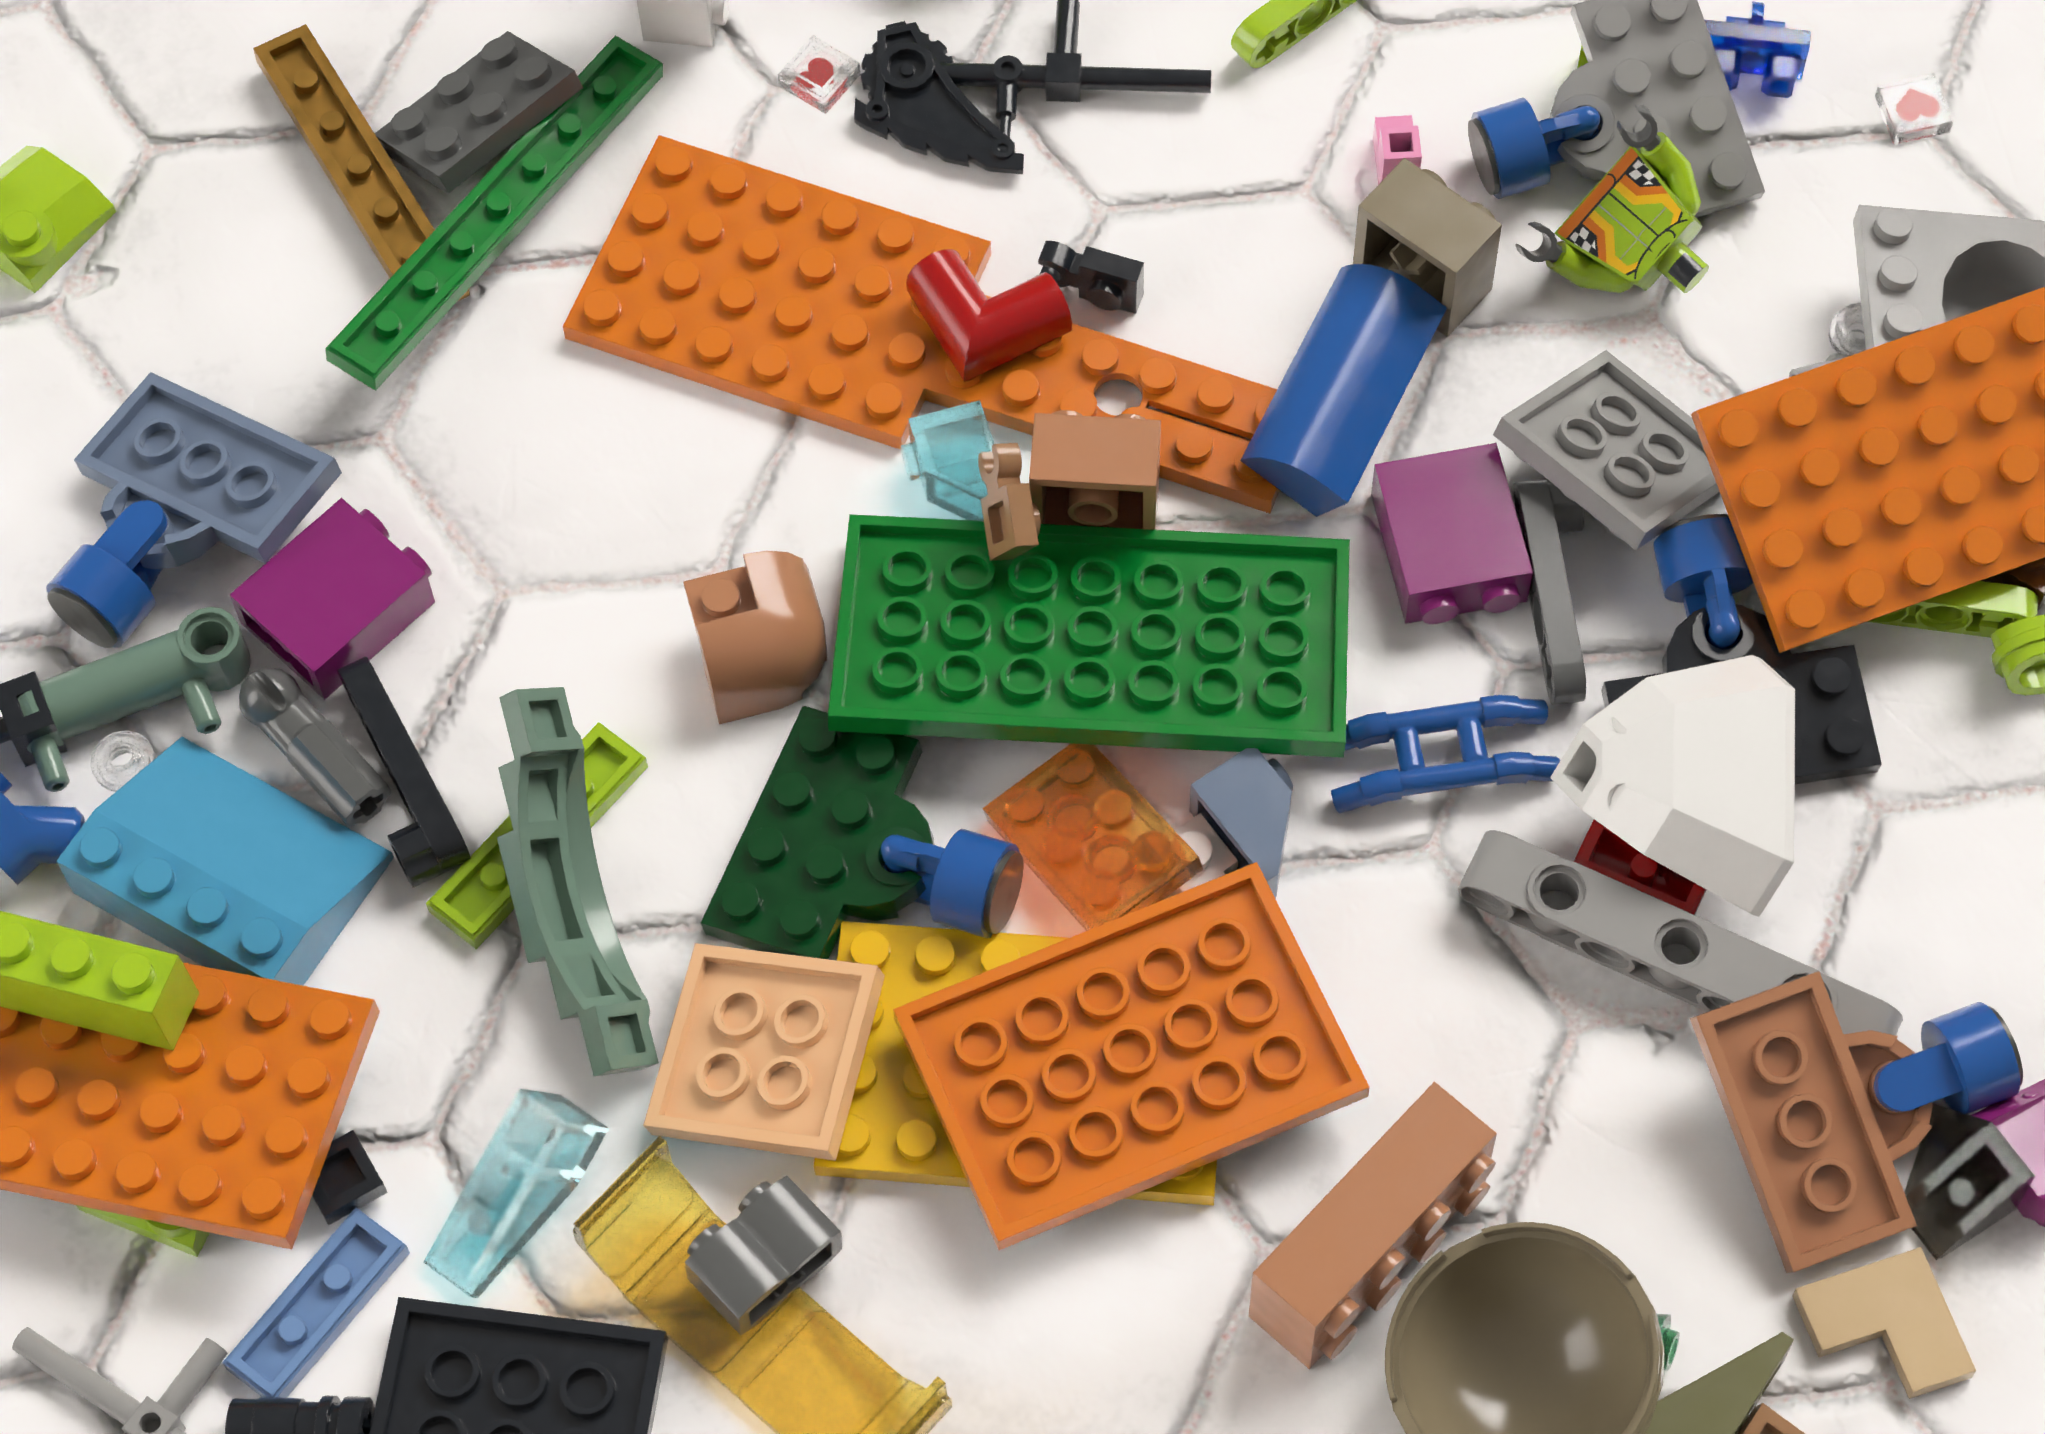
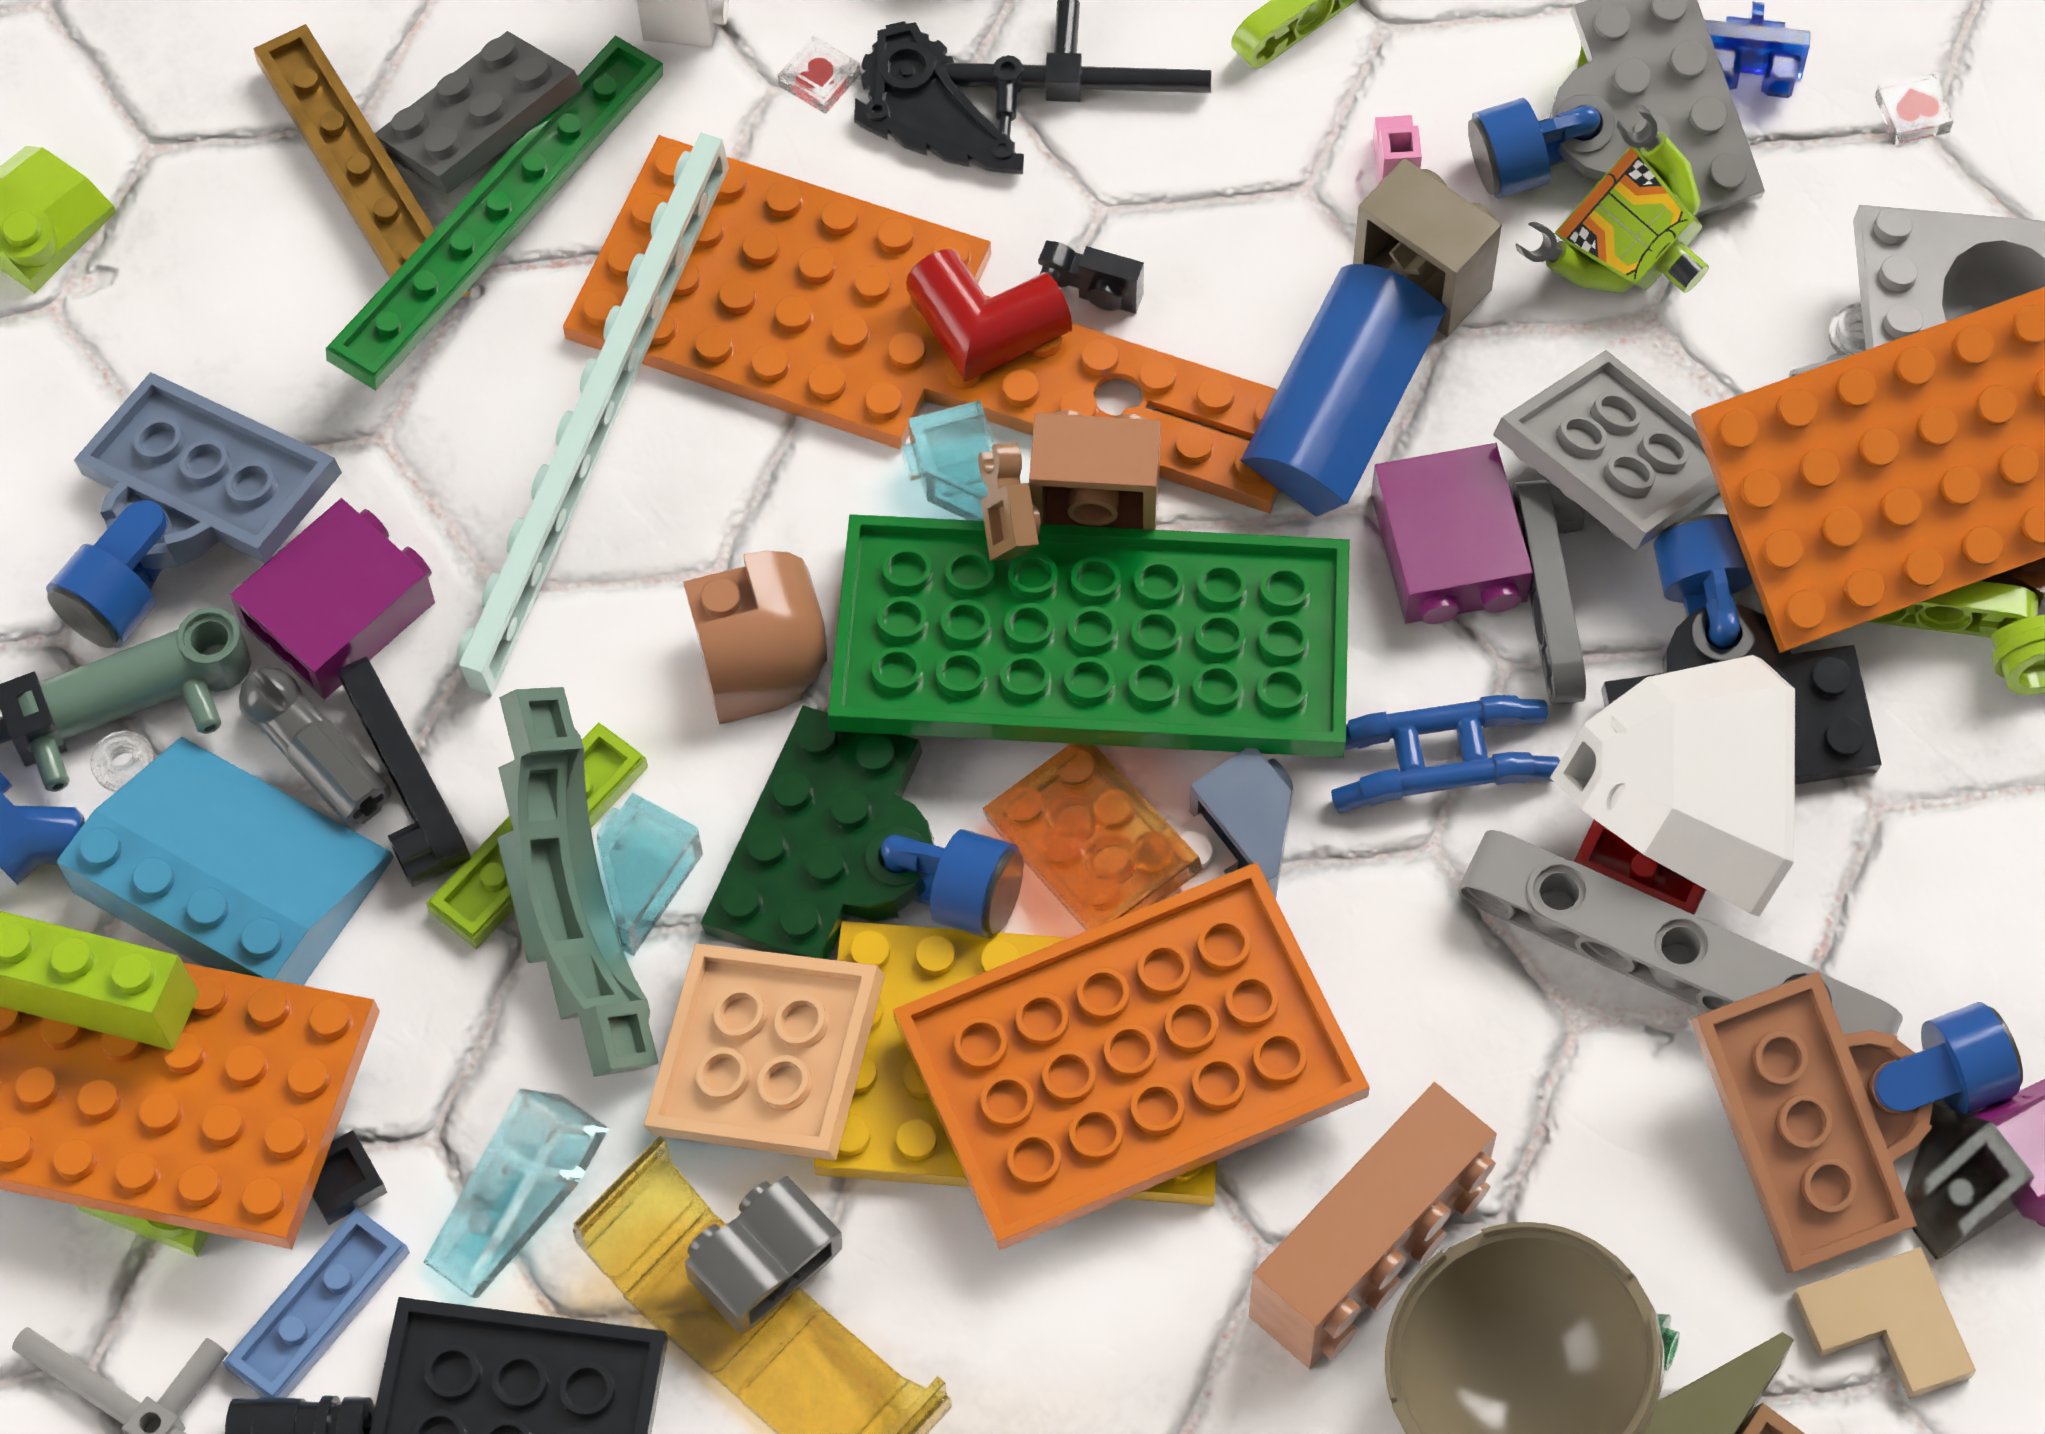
none -> light aqua plate [457,132,729,696]
none -> clear light blue slope [596,792,703,956]

